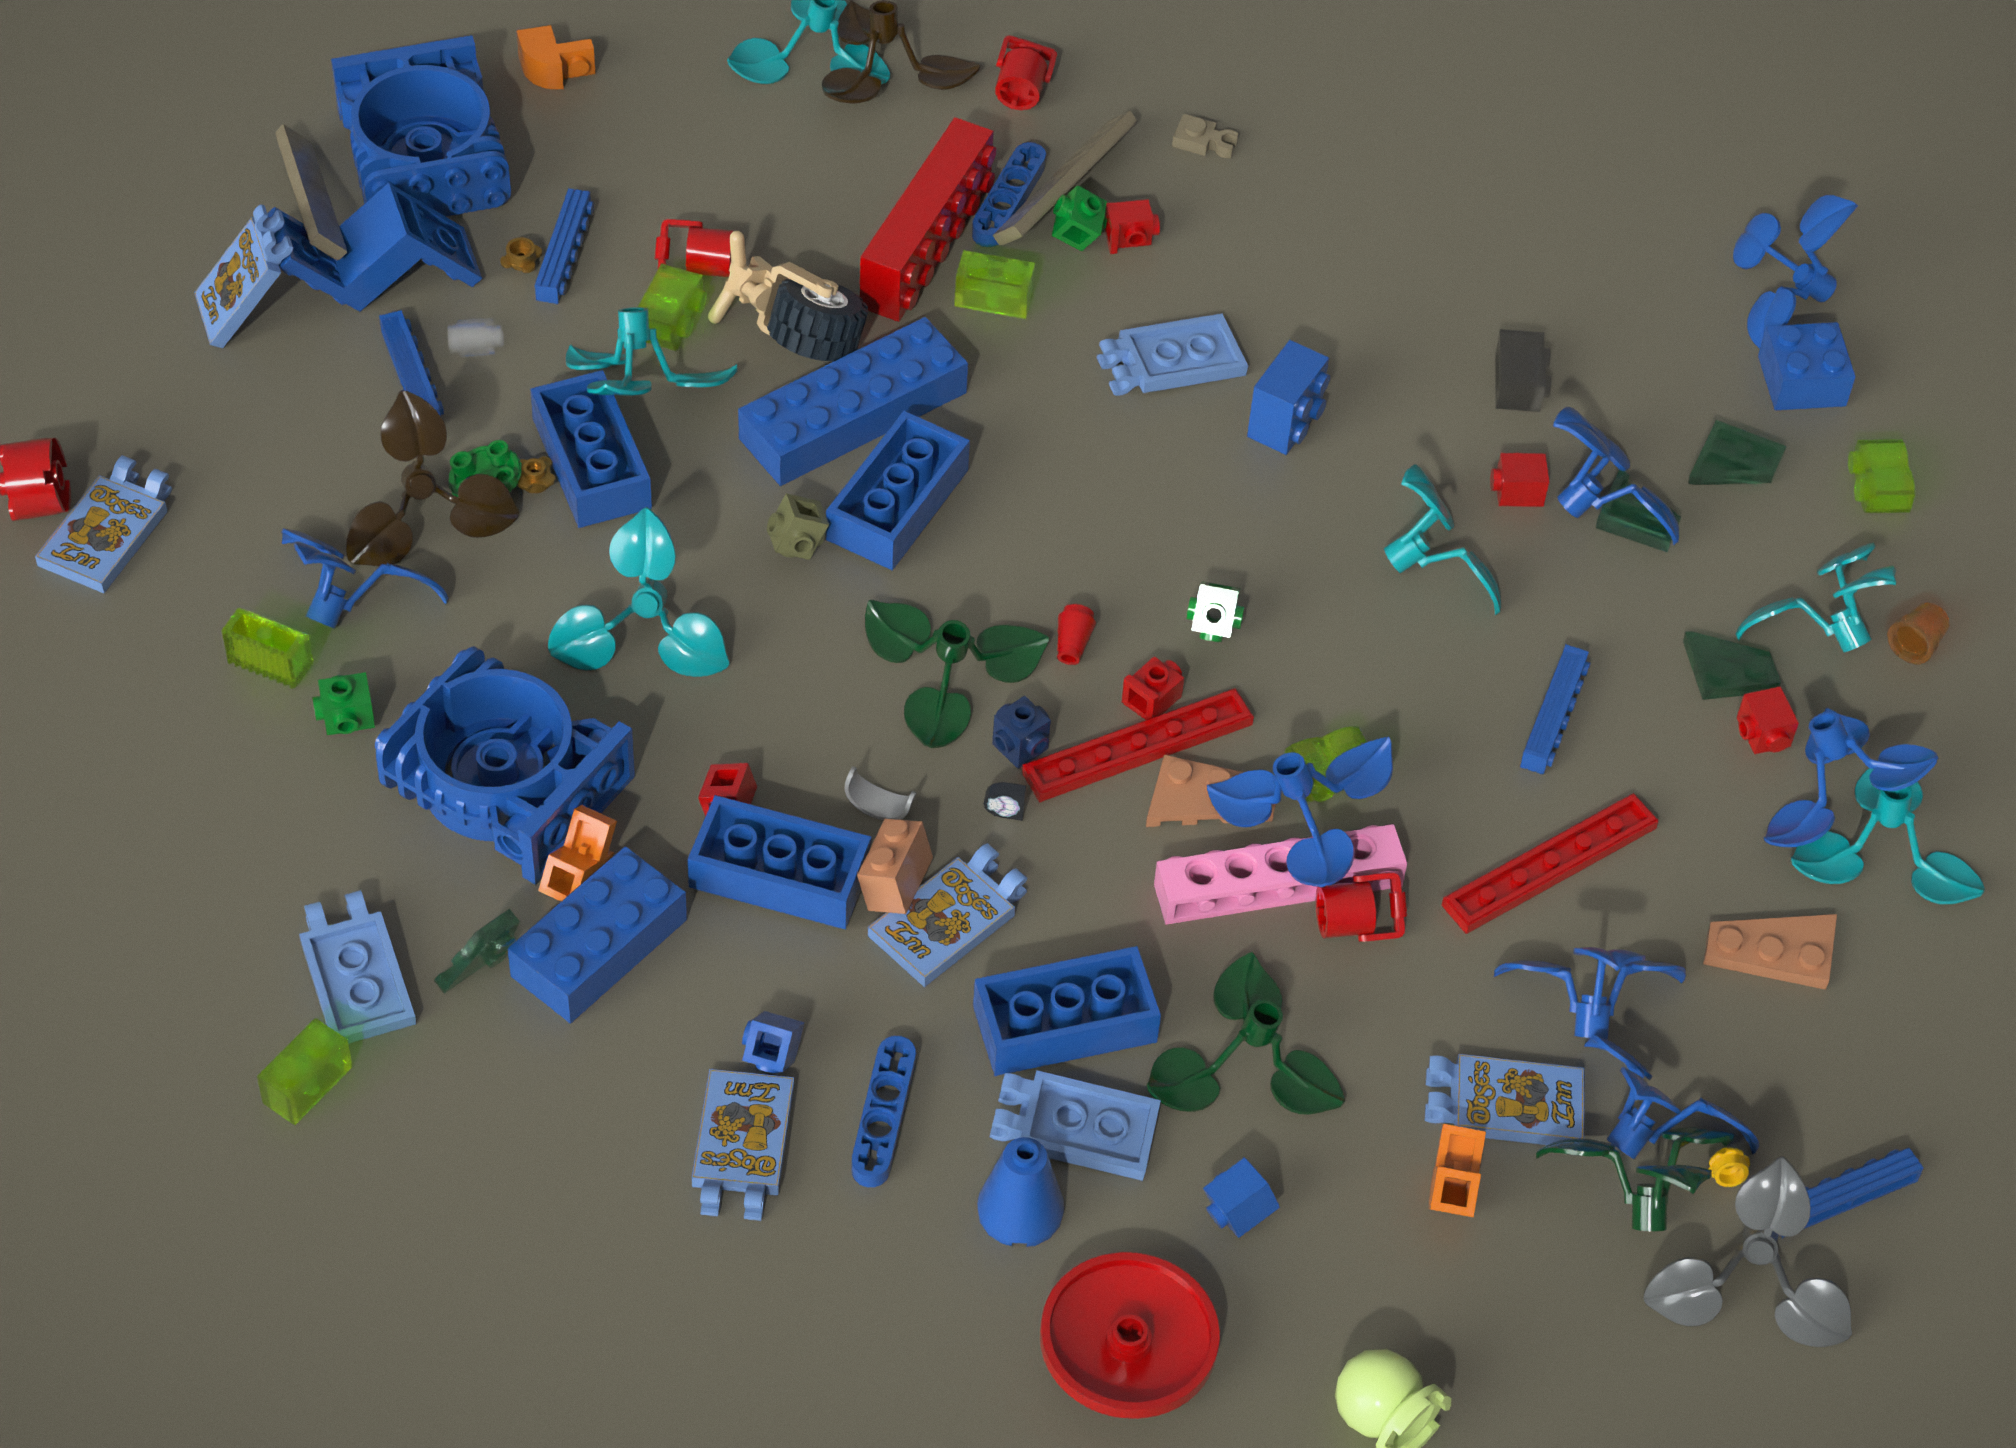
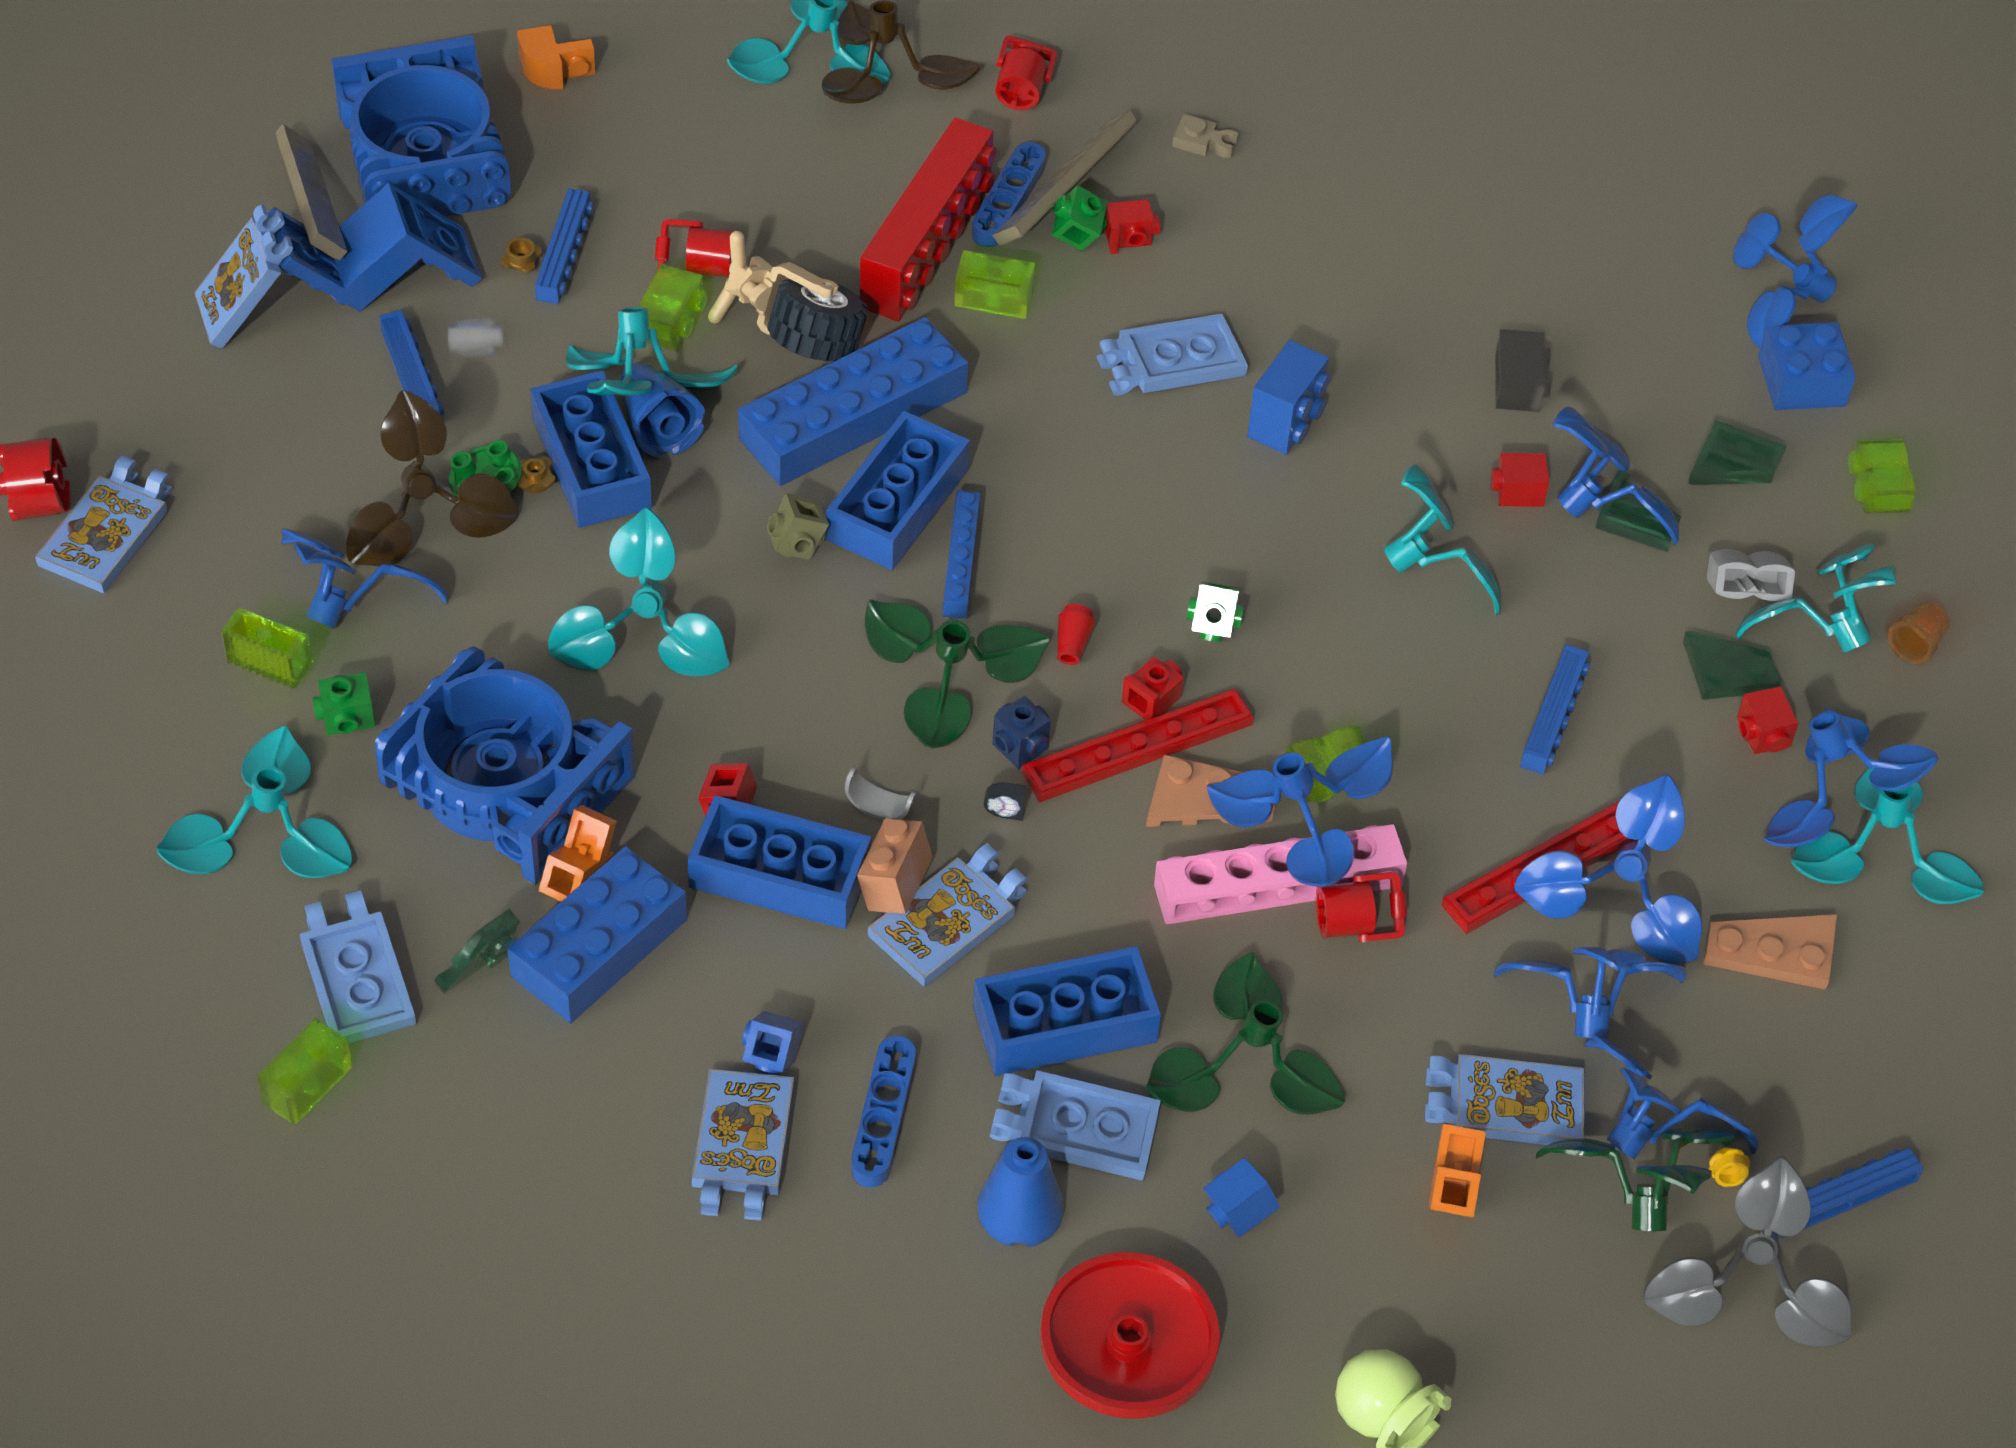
none -> teal plant [156,726,352,878]
none -> blue cone [620,362,705,457]
none -> blue piece [943,490,980,619]
none -> plant [1514,774,1702,963]
none -> light grey brick [1707,549,1795,601]

